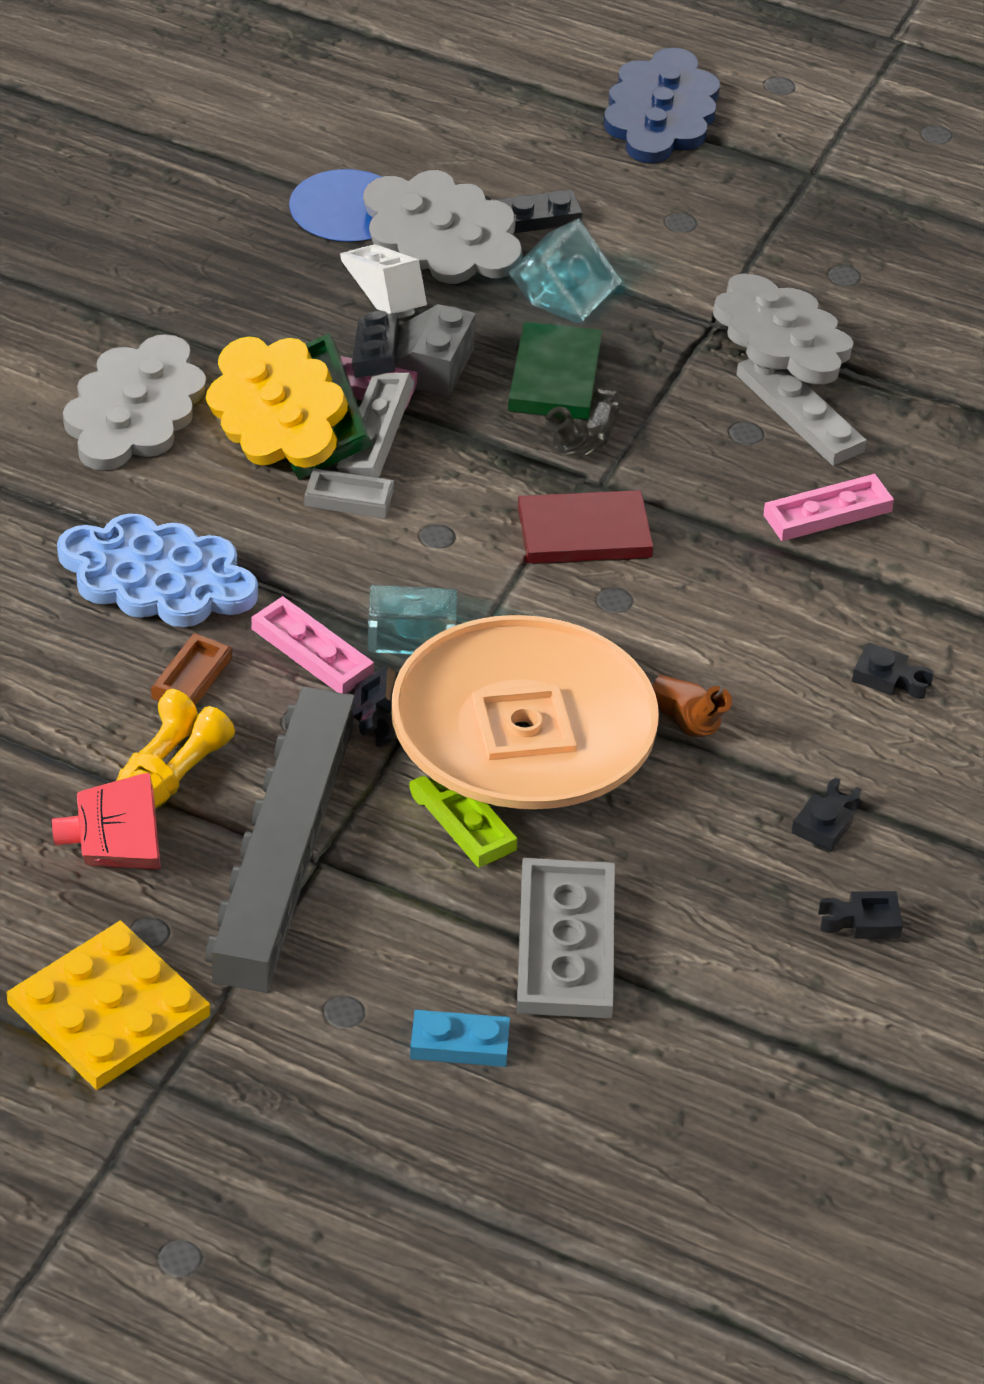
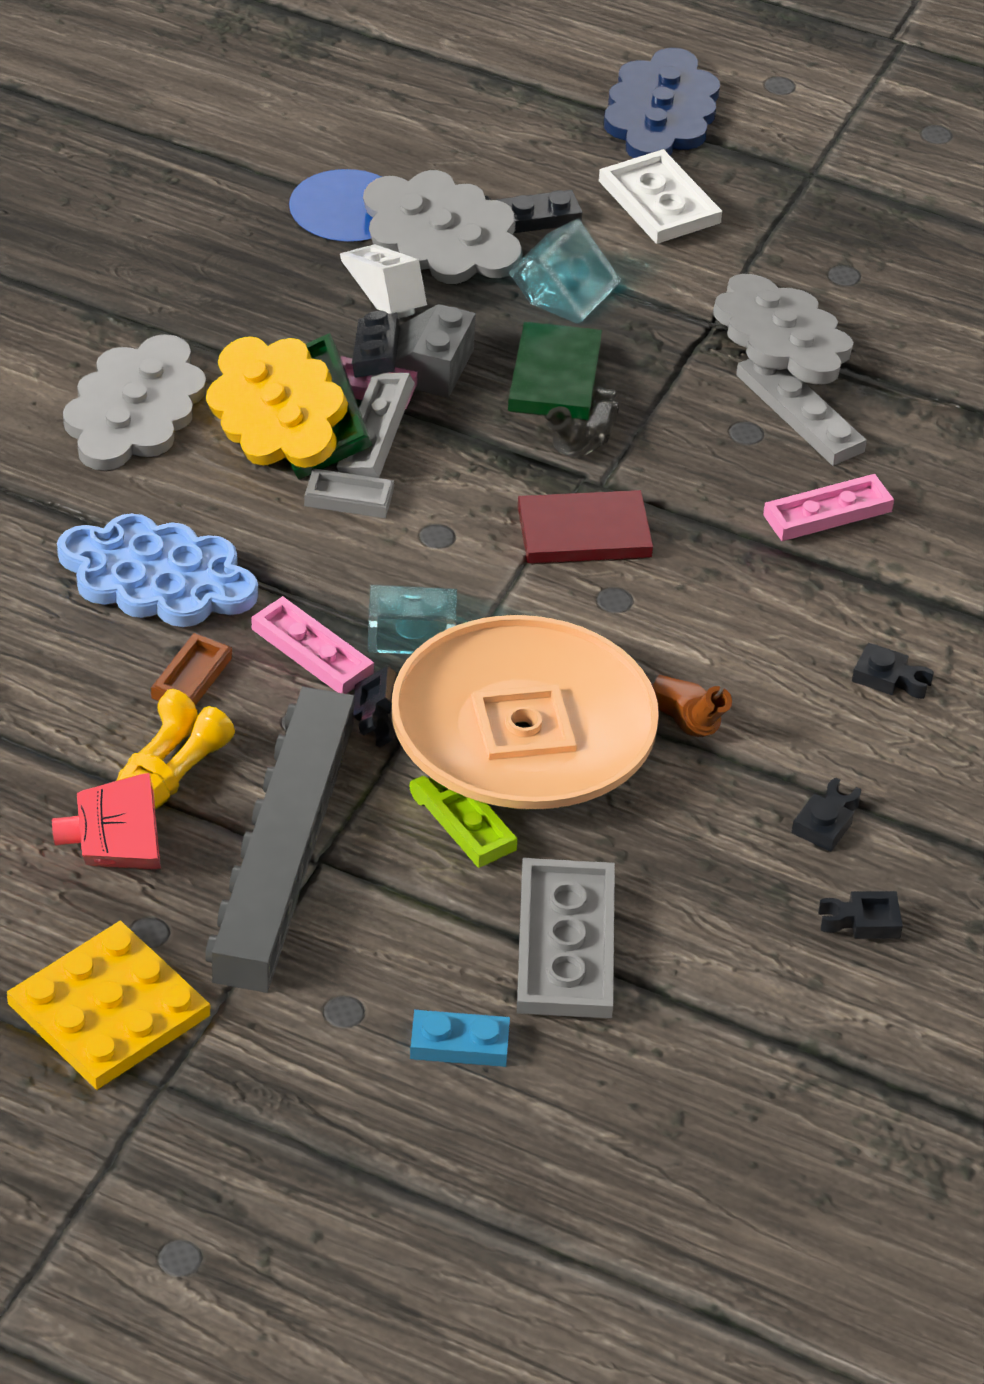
none -> white plate [599,149,722,244]

